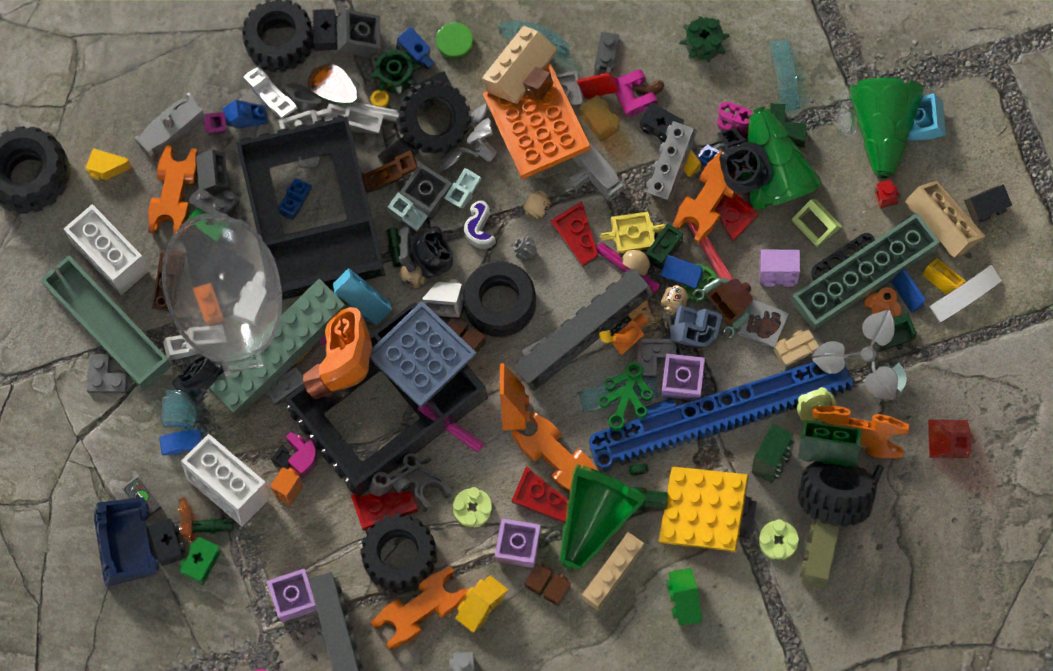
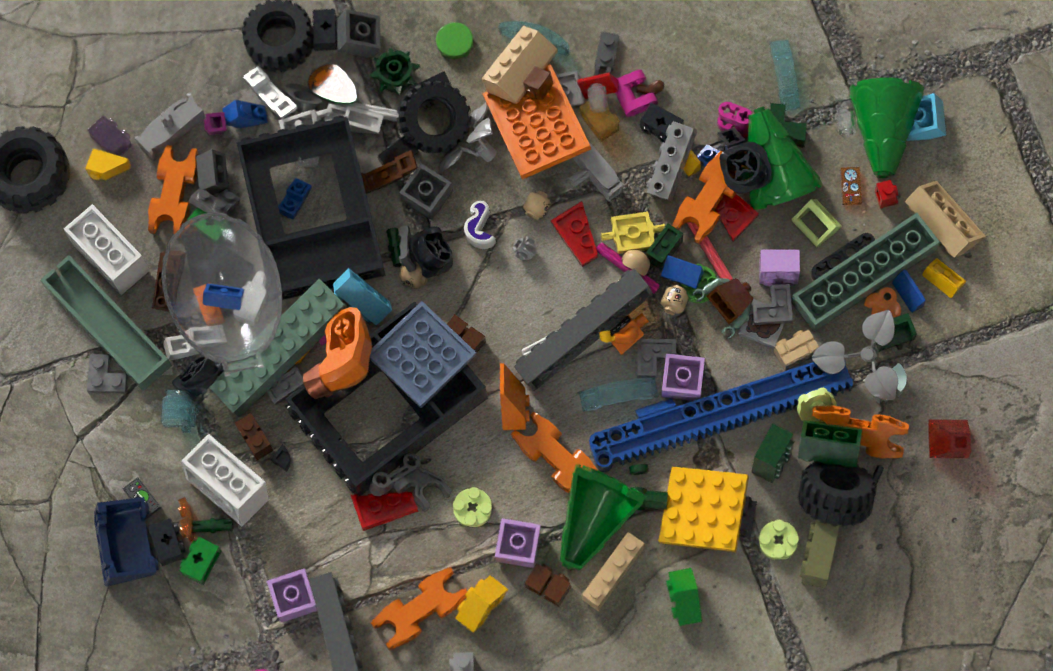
blue slope [159,430,202,455] -> none
orange brick [270,467,304,506] -> none
dark pink brick [286,432,318,479] -> none
black tyre [360,514,437,593] -> none
yellow tile [371,90,390,108] -> none
light aqua brick [387,192,428,232] -> none
blue torso [396,26,435,70] -> none
dark pink axle [418,405,484,452] -> none
white torso [422,279,464,318] -> none
light aqua brick [444,168,482,209] -> none
black tyre [463,261,536,337] -> none
red wing [512,466,569,524] -> none
green plant [598,362,653,431] -> none
sand blue brick [670,305,722,348] -> none
dark green brick [679,16,730,63] -> none
white slope [929,265,1002,323] -> none
black brick [964,184,1012,223] -> none
none -> clear purple brick [87,115,132,156]
none -> blue slope [203,283,245,310]
none -> reddish brown piece [235,413,273,460]
none -> clear brick [587,83,608,113]
none -> flat silver plate [752,284,793,325]
none -> clear orange tile [840,167,862,205]

